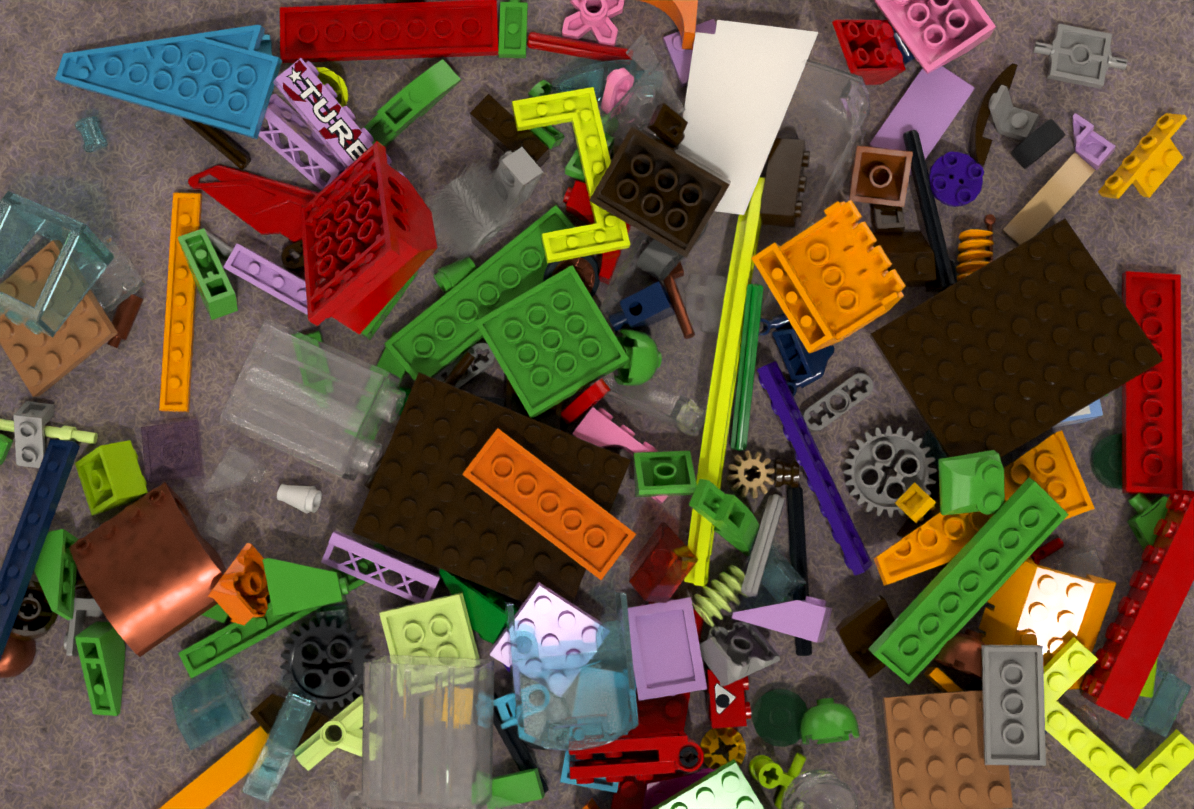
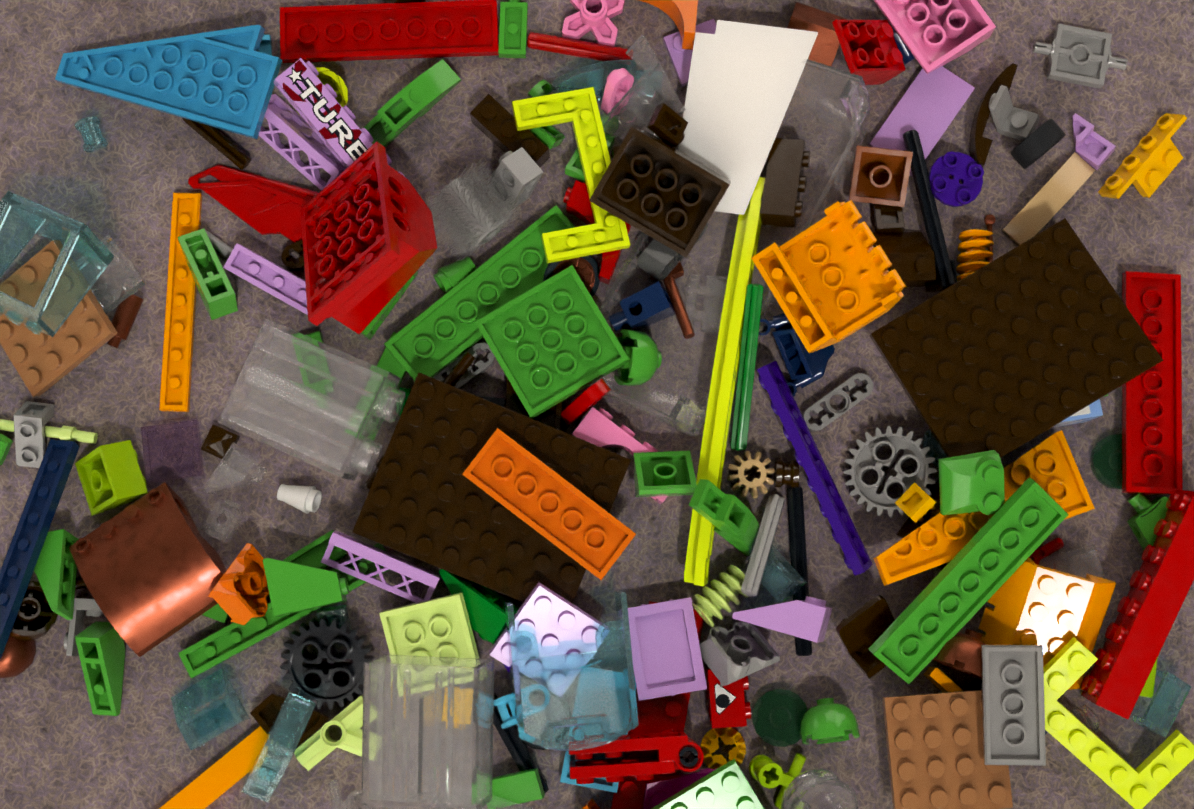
clear red slope [629,522,699,603] -> none
none -> dark brown tile [201,424,240,462]
none -> bright green tile [283,530,348,569]
none -> copper slope [787,2,847,69]

